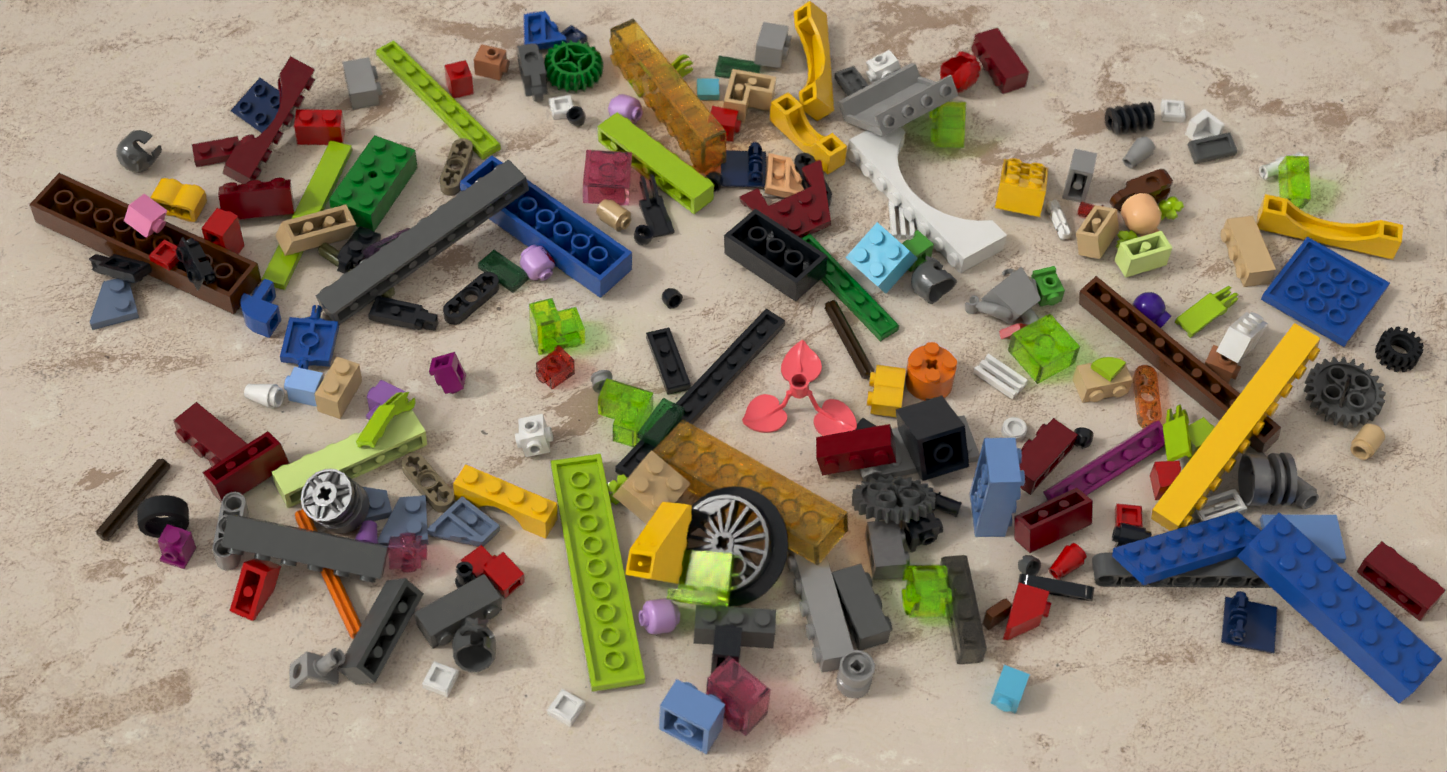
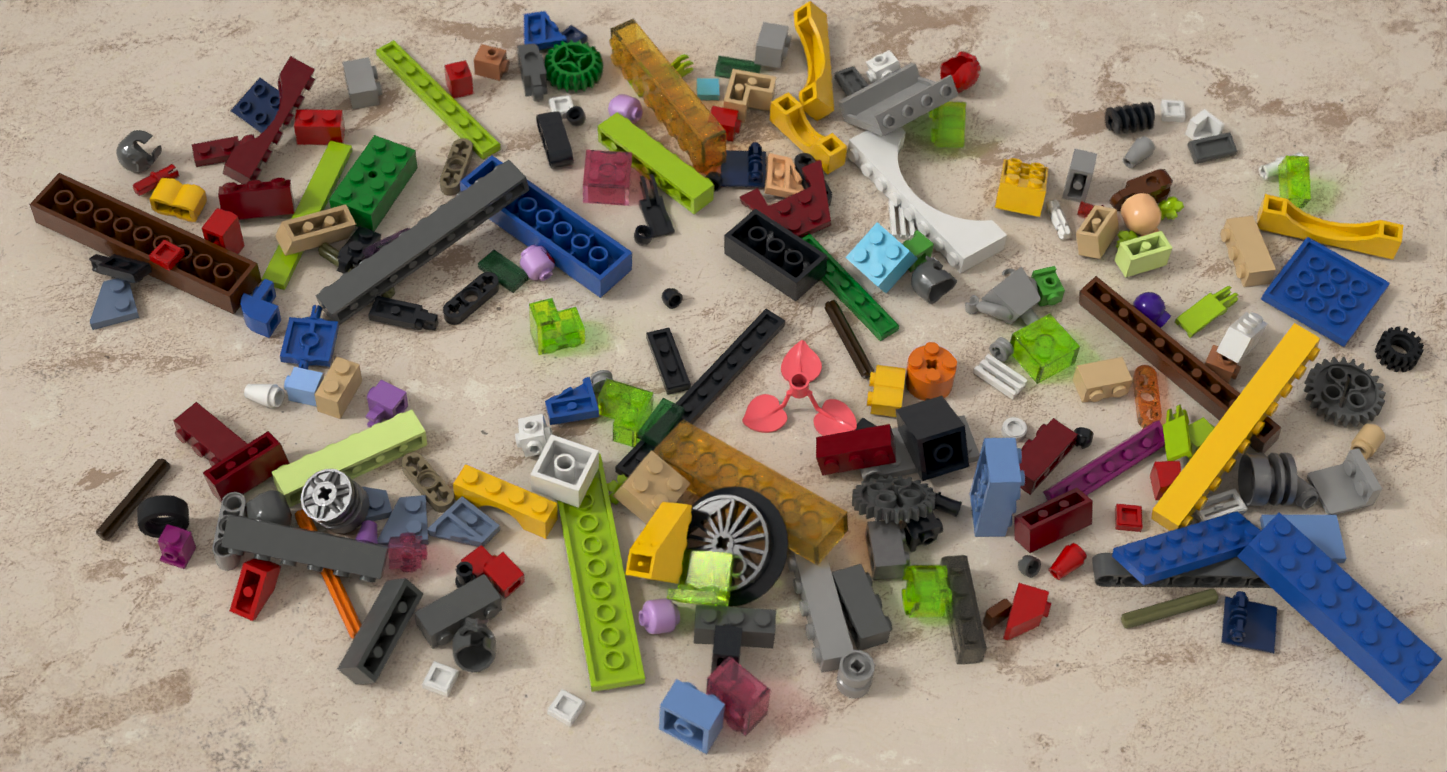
bright pink brick [124,194,167,238] -> none
black hinge [176,237,216,291] -> none
light grey bracket [290,648,345,689] -> none
lime arm [356,392,416,448] -> none
magenta brick [429,352,466,394] -> none
clear red brick [535,345,575,389] -> none
tan brick [596,199,631,231] -> none
dark red brick [971,27,1029,94] -> none
medium azure brick [990,665,1030,713] -> none
tile [999,323,1033,339] -> none
black beam [1018,574,1095,601] -> none
lime tile [1091,357,1126,382] -> none
black brick [1112,522,1152,547] -> none
dark red brick [1357,541,1446,621] -> none
none -> red axle [132,164,179,196]
none -> dark grey helmet [246,490,292,526]
none -> white brick [530,434,599,508]
none -> black beam [536,111,574,168]
none -> blue wing [545,377,599,425]
none -> light grey bush [989,337,1014,362]
none -> olive axle [1121,588,1219,629]
none -> light grey bracket [1307,448,1382,515]

